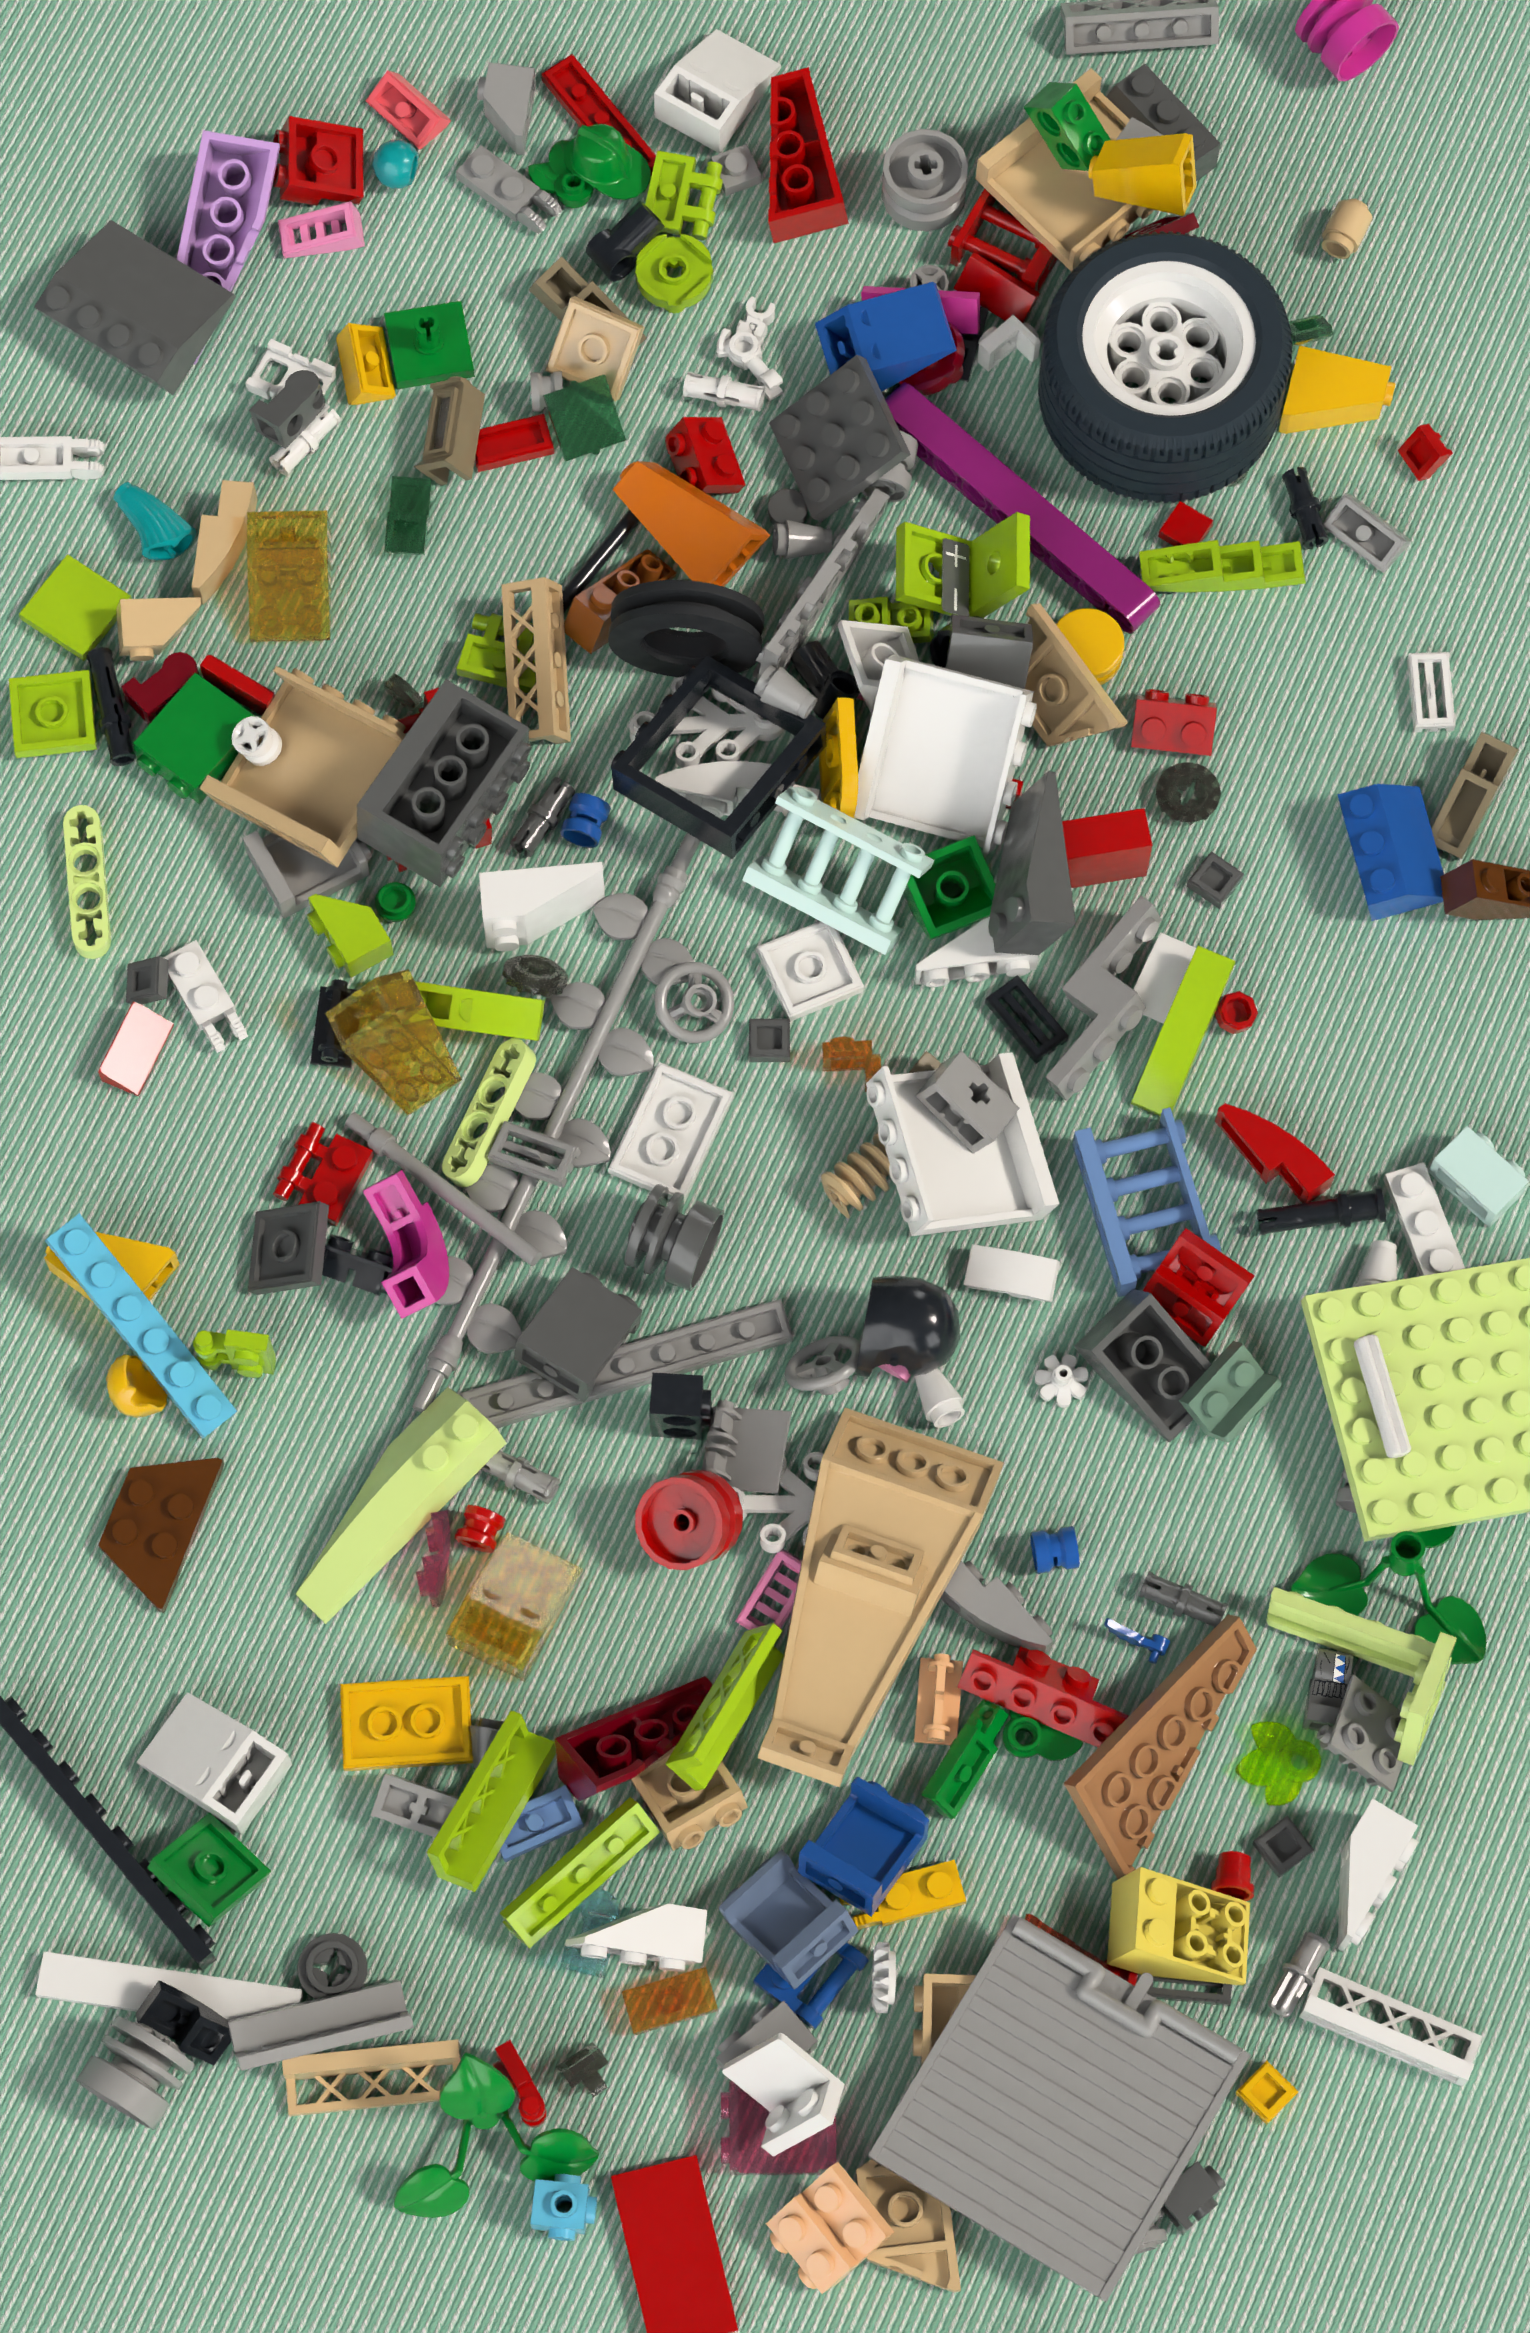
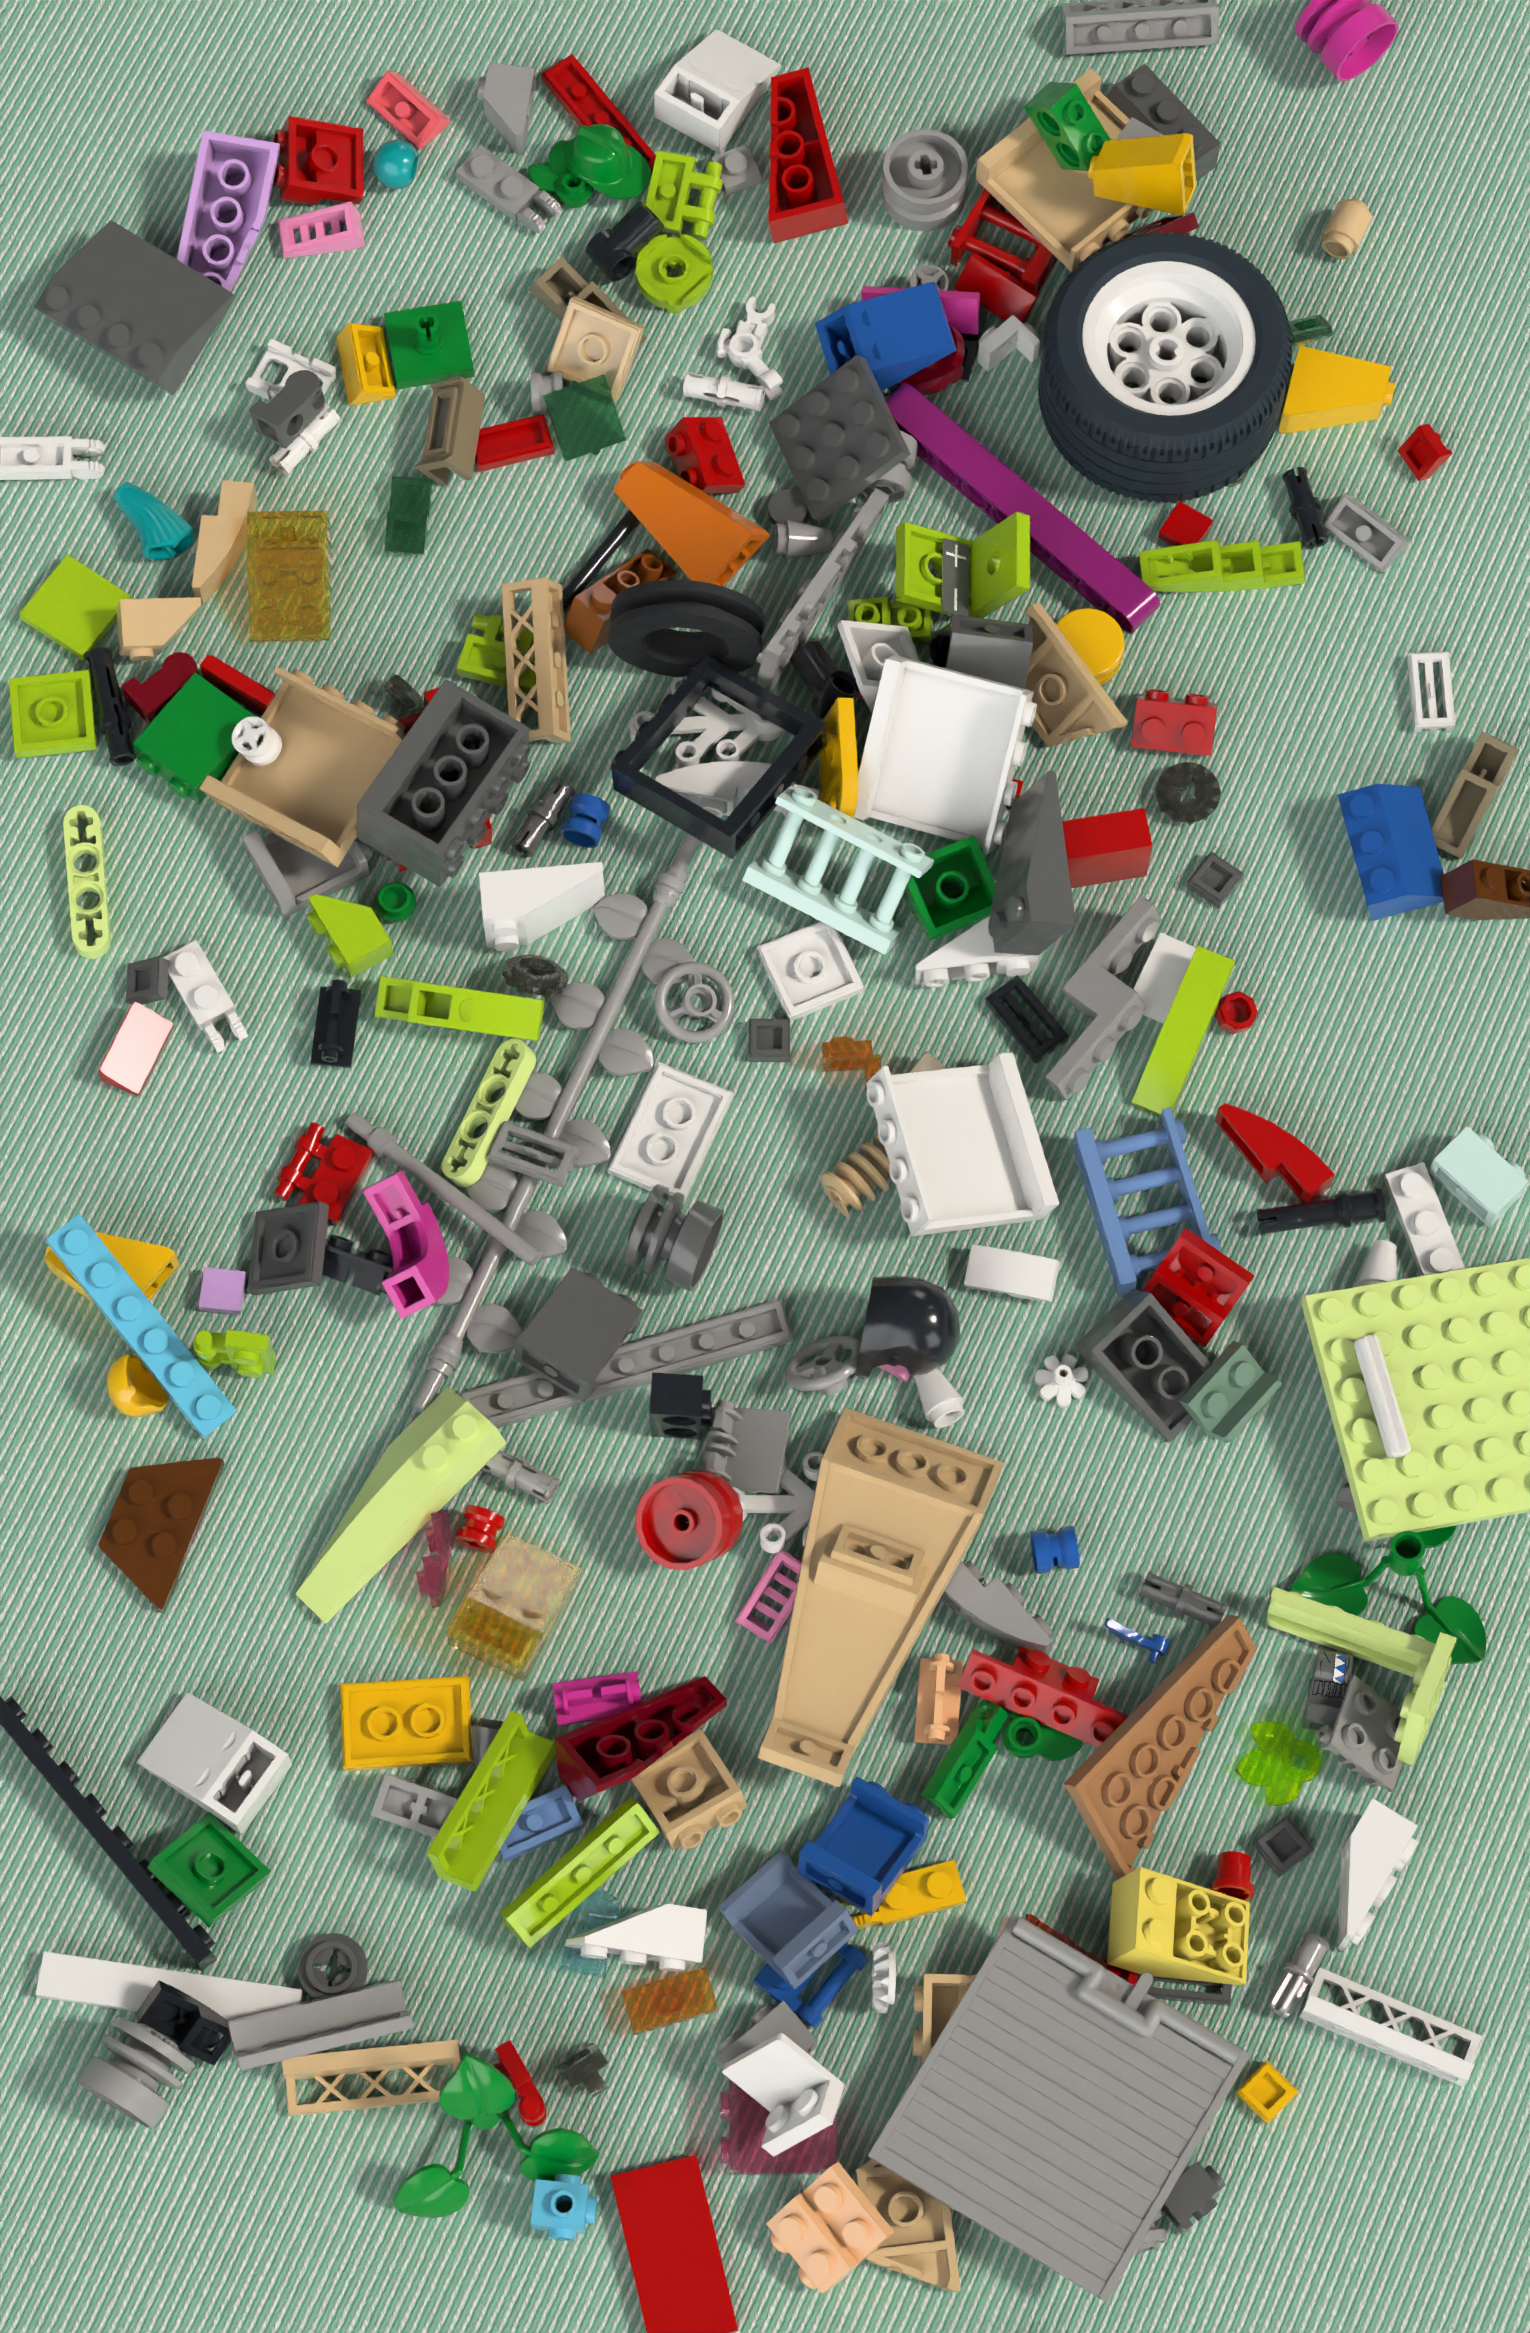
clear yellow slope [325,969,462,1115] -> none
lime fence [665,1623,784,1791] -> none
light grey cone [754,665,817,719] -> none
light grey brick [915,1051,1020,1153] -> none
none -> lavender tile [198,1267,247,1315]
none -> dark pink hinge [552,1671,642,1726]

